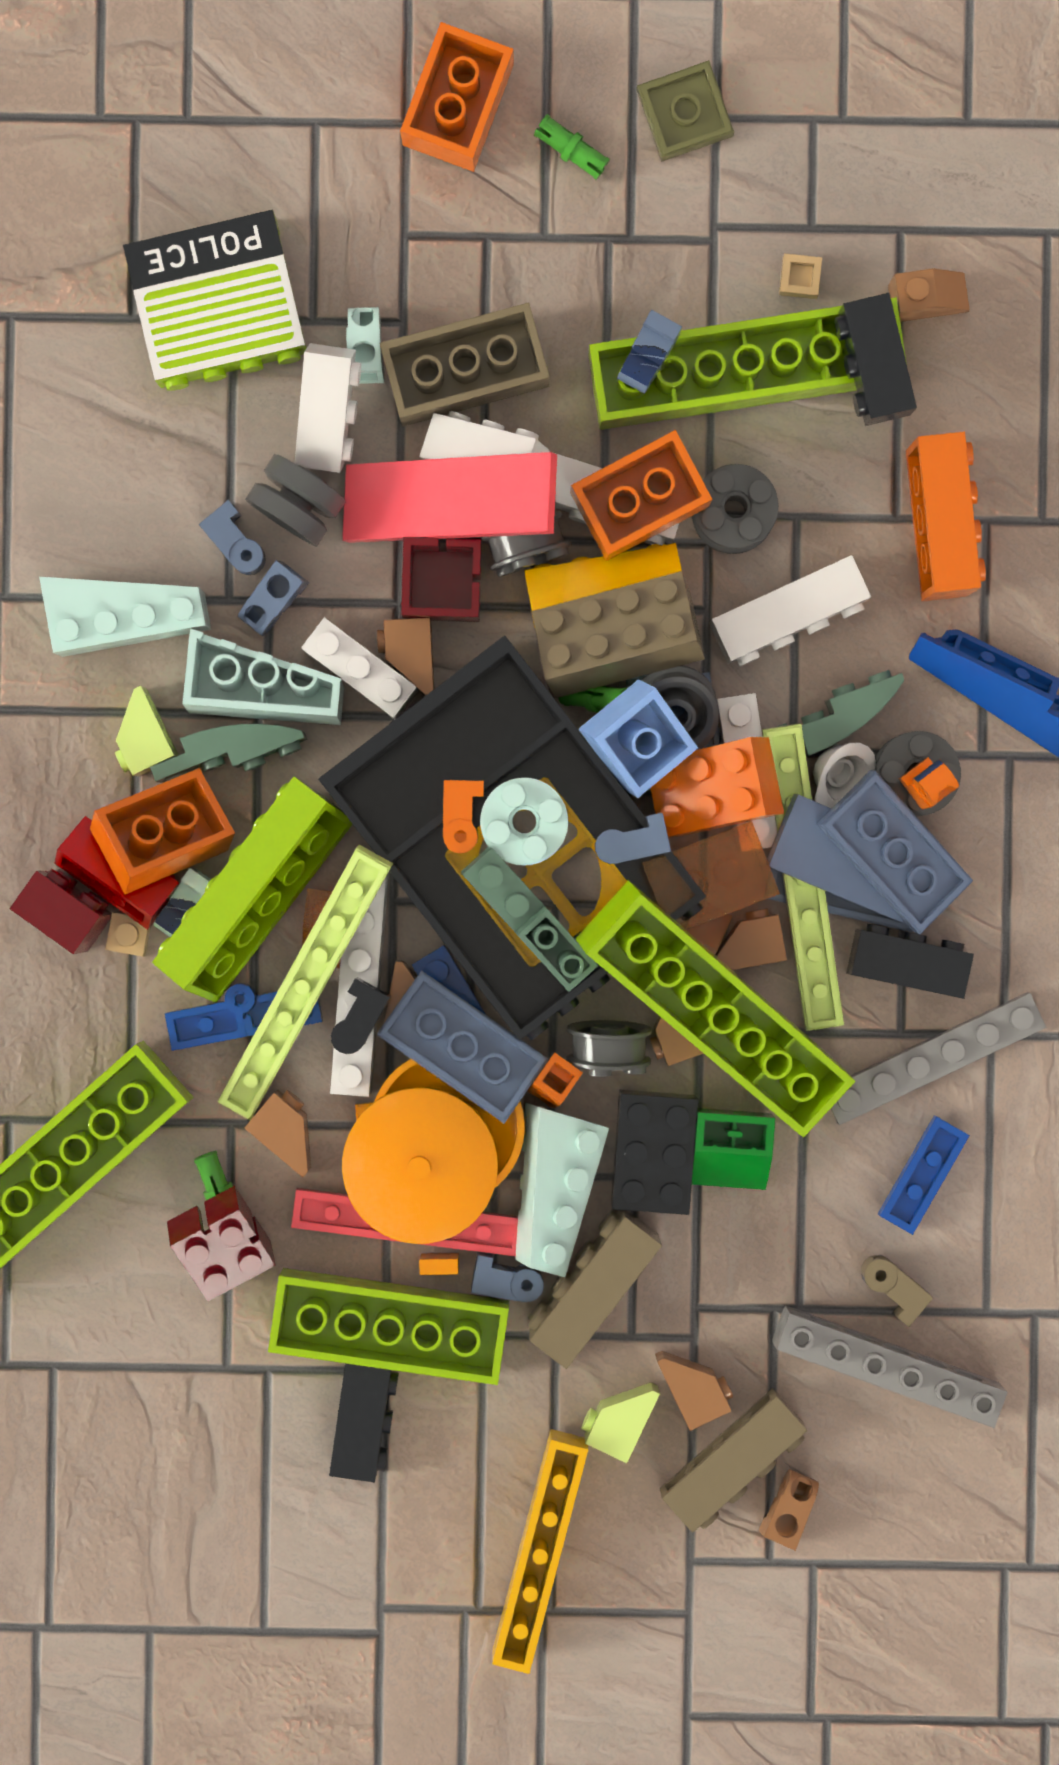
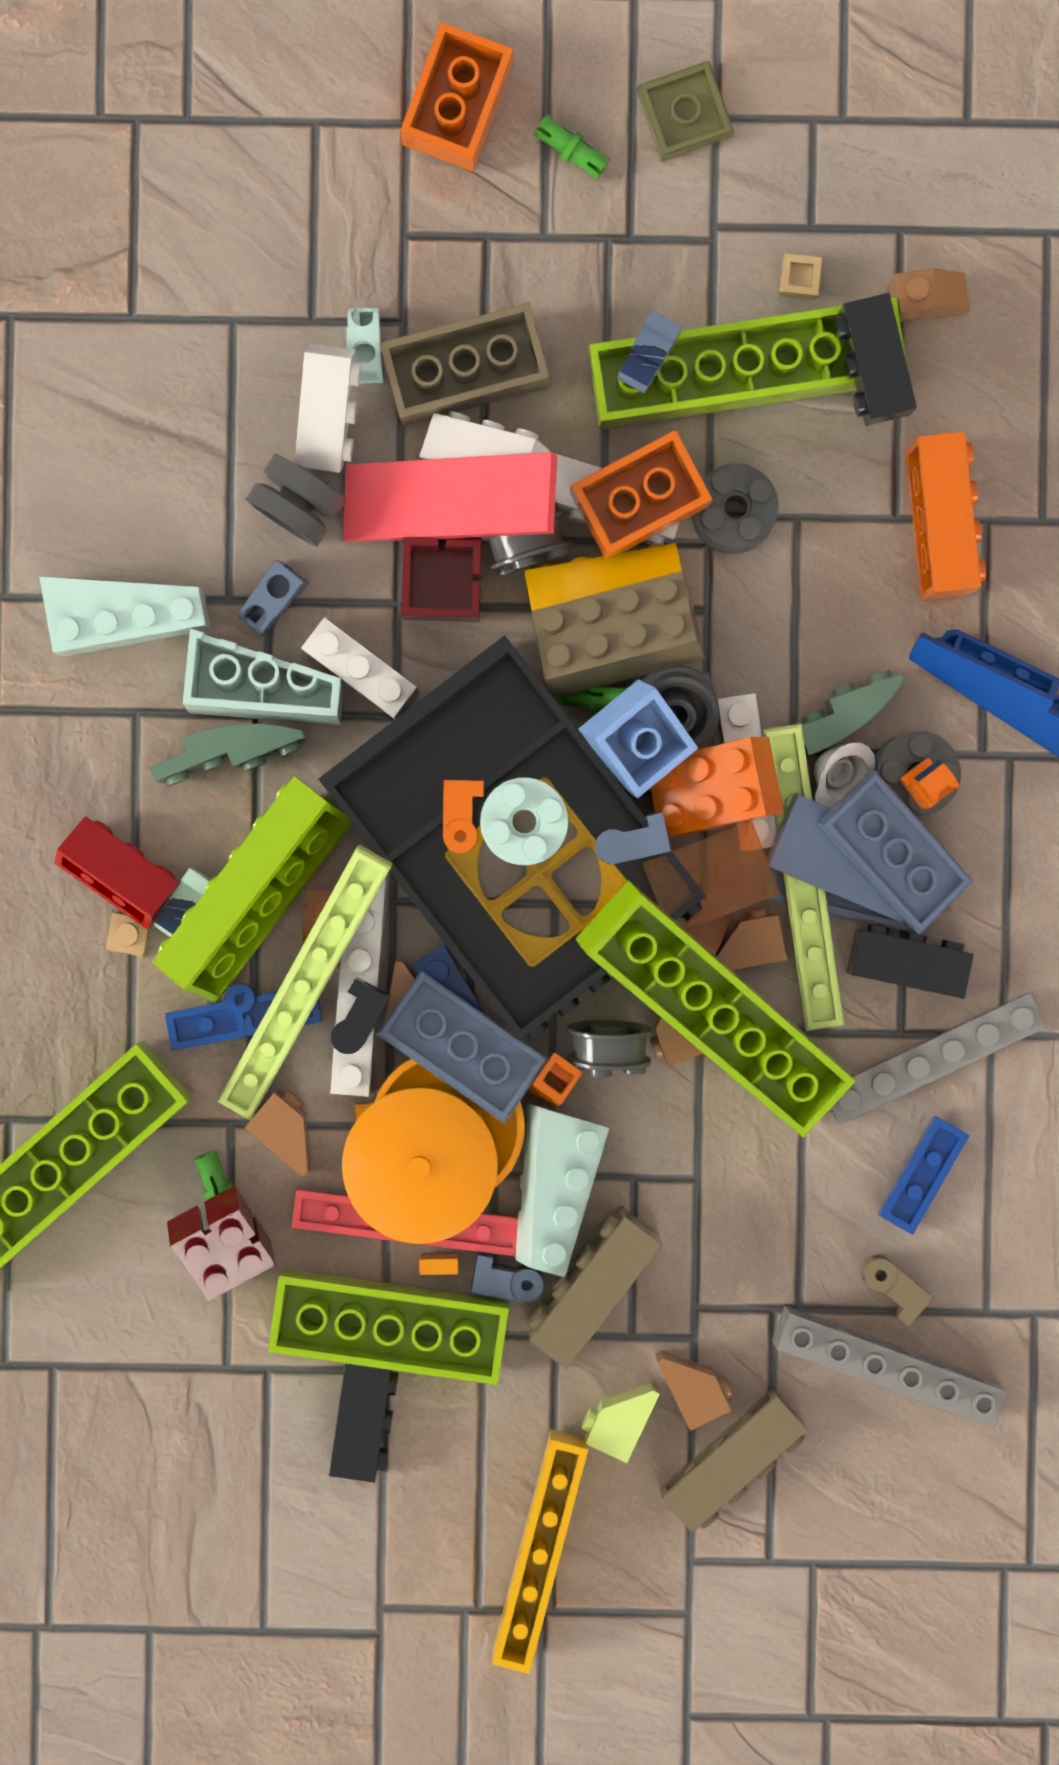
dark red piece [9,869,112,954] -> none
orange brick [90,768,235,894] -> none
yellowish green slope [115,686,178,777] -> none
panel [123,209,307,391] -> none
sand blue leg [199,500,266,575] -> none
medium nougat slope [377,618,435,696] -> none
sand green slope [461,847,598,992] -> none
black brick [611,1089,698,1215] -> none
green slope [692,1108,775,1190] -> none
white brick [709,555,871,667] -> none
medium nougat leg [758,1469,819,1551] -> none

